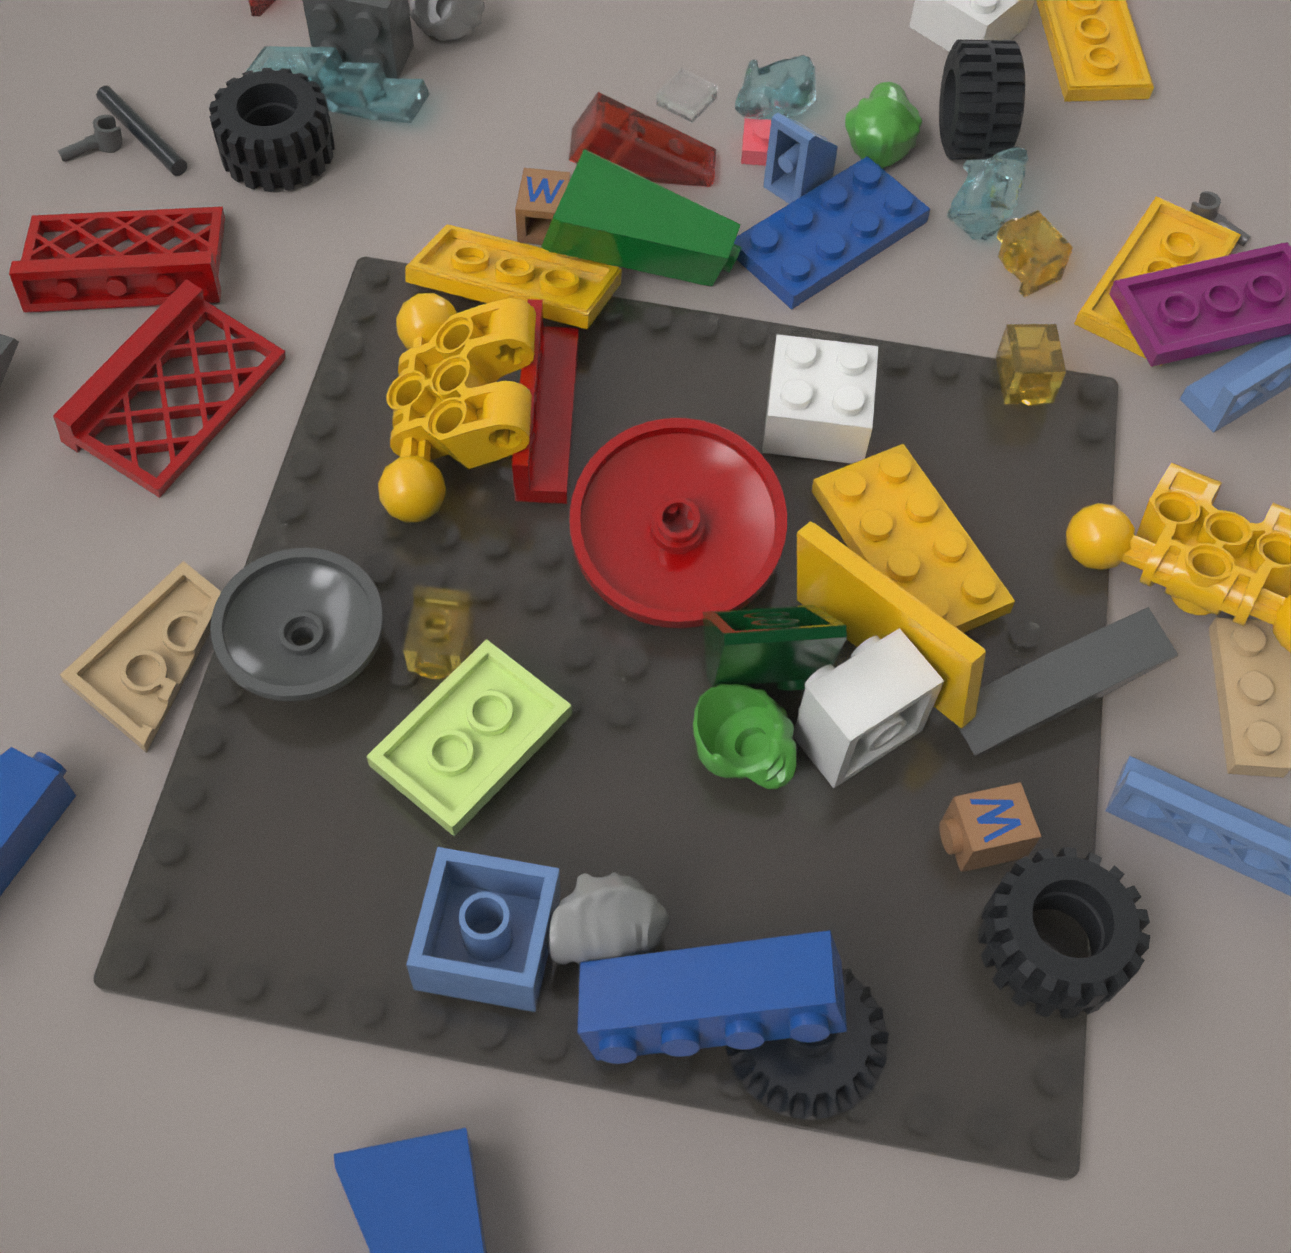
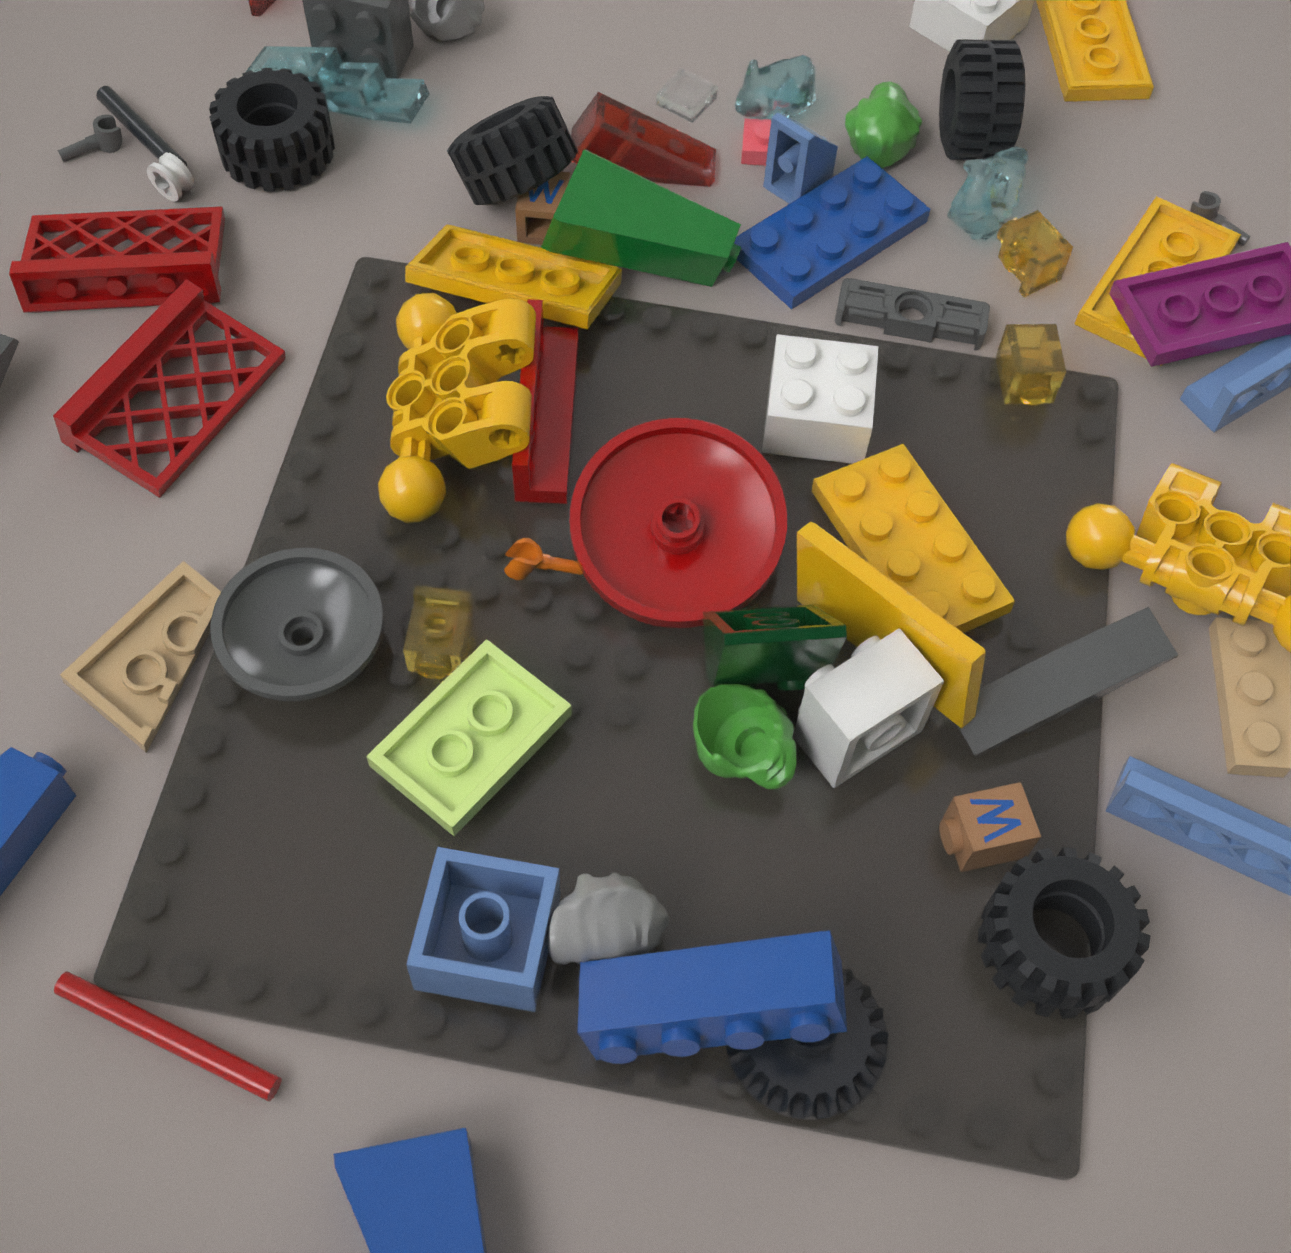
none -> red bar [54,971,282,1102]
none -> white bush [146,152,195,202]
none -> black tyre [447,96,578,205]
none -> orange hand [504,538,582,580]
none -> dark grey piece [835,278,990,350]

